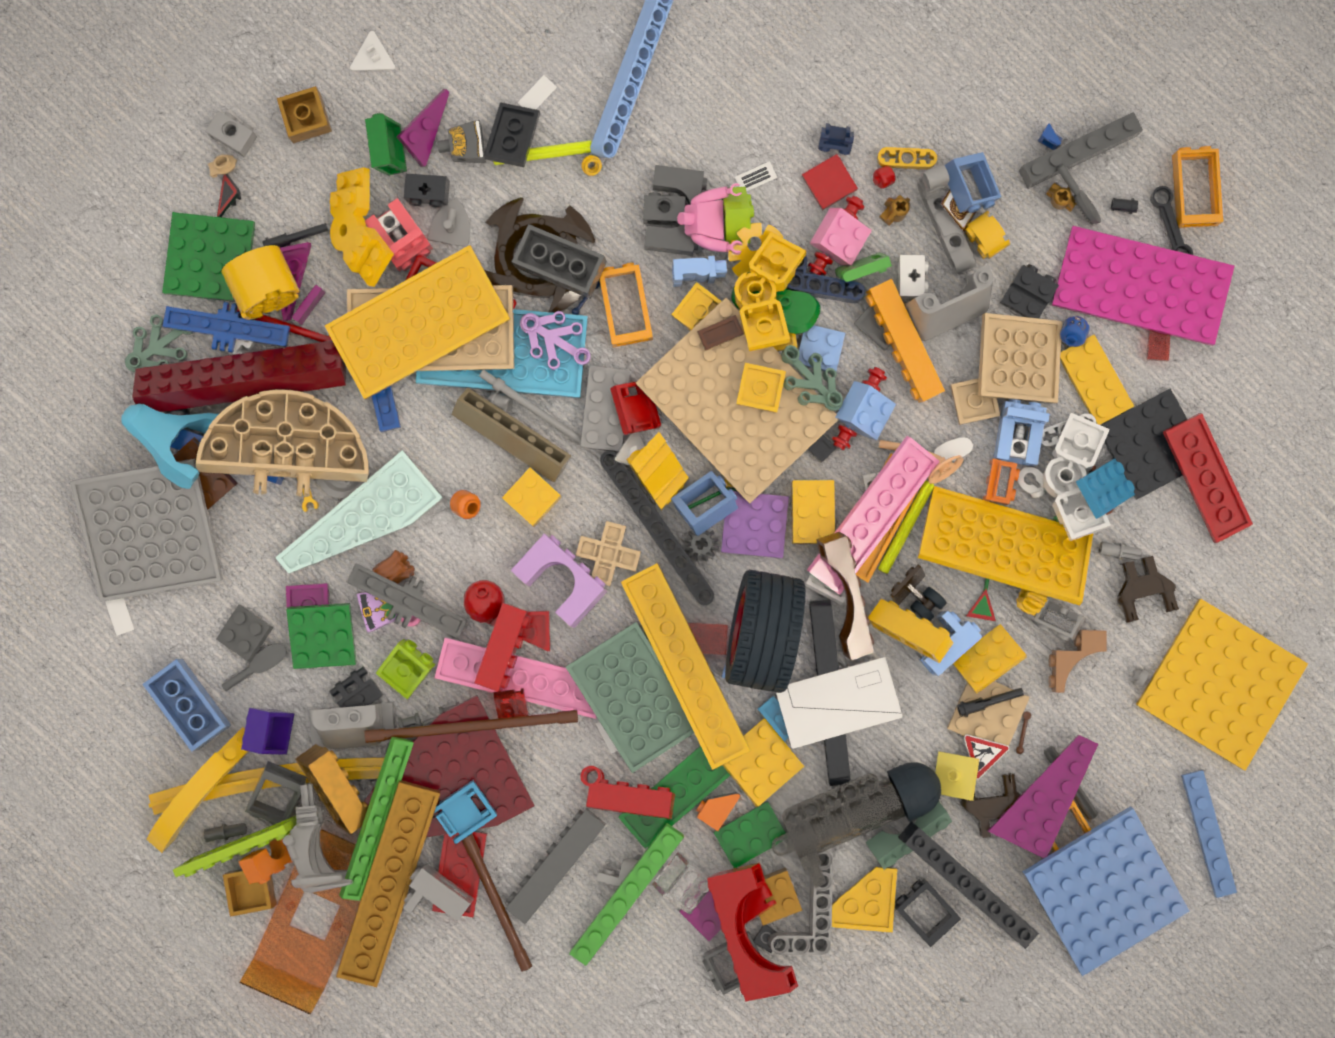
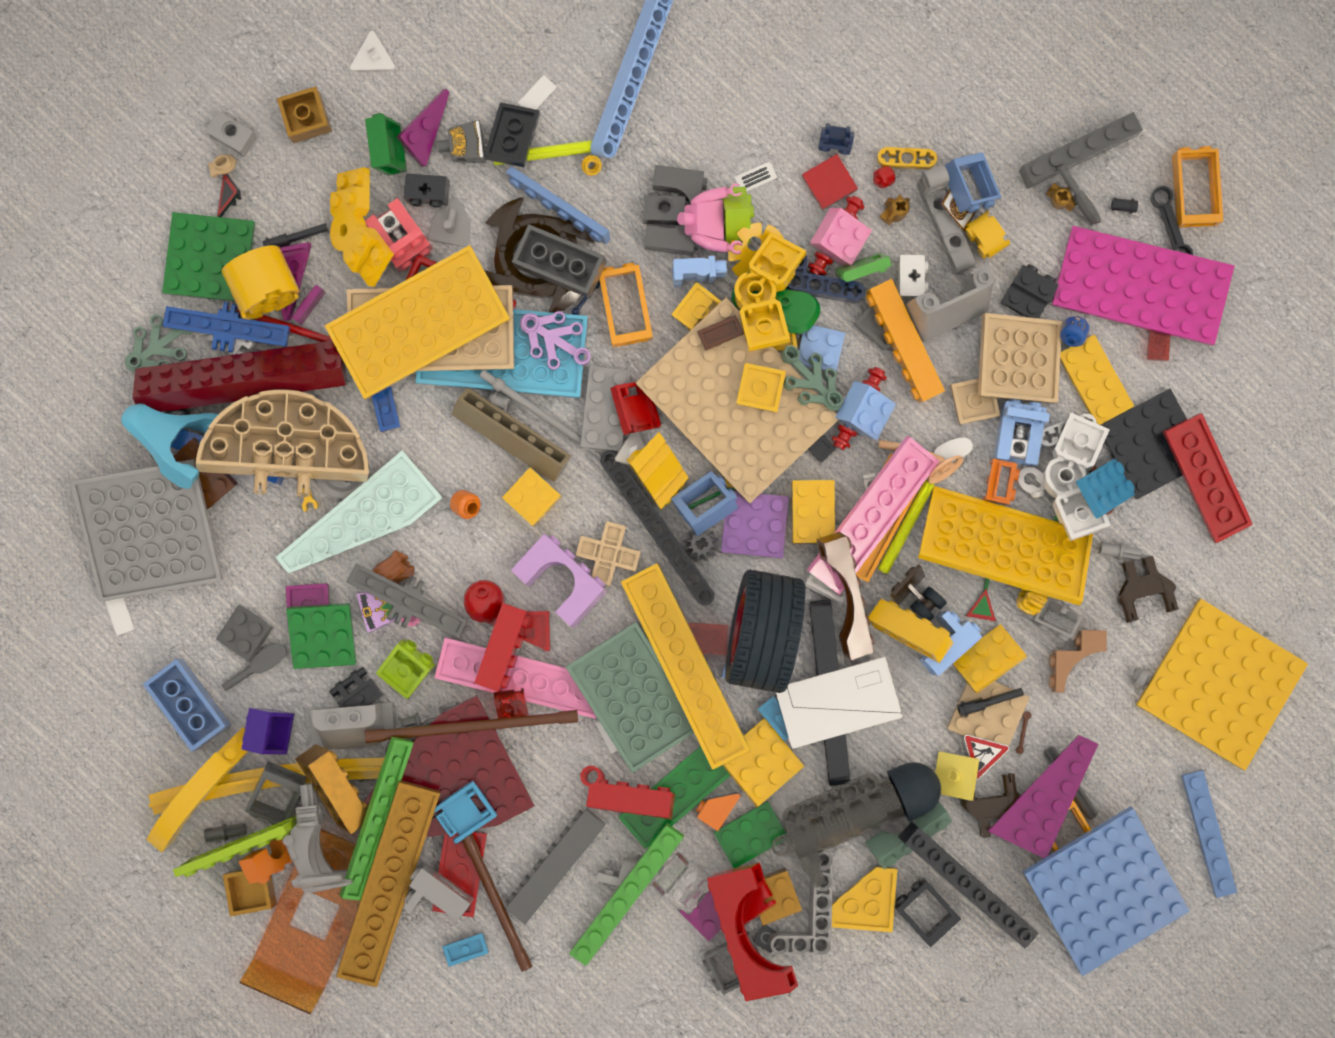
blue slope [1038,123,1062,150] -> none
none -> dark azure plate [442,932,489,967]
none -> medium blue plate [506,166,611,245]

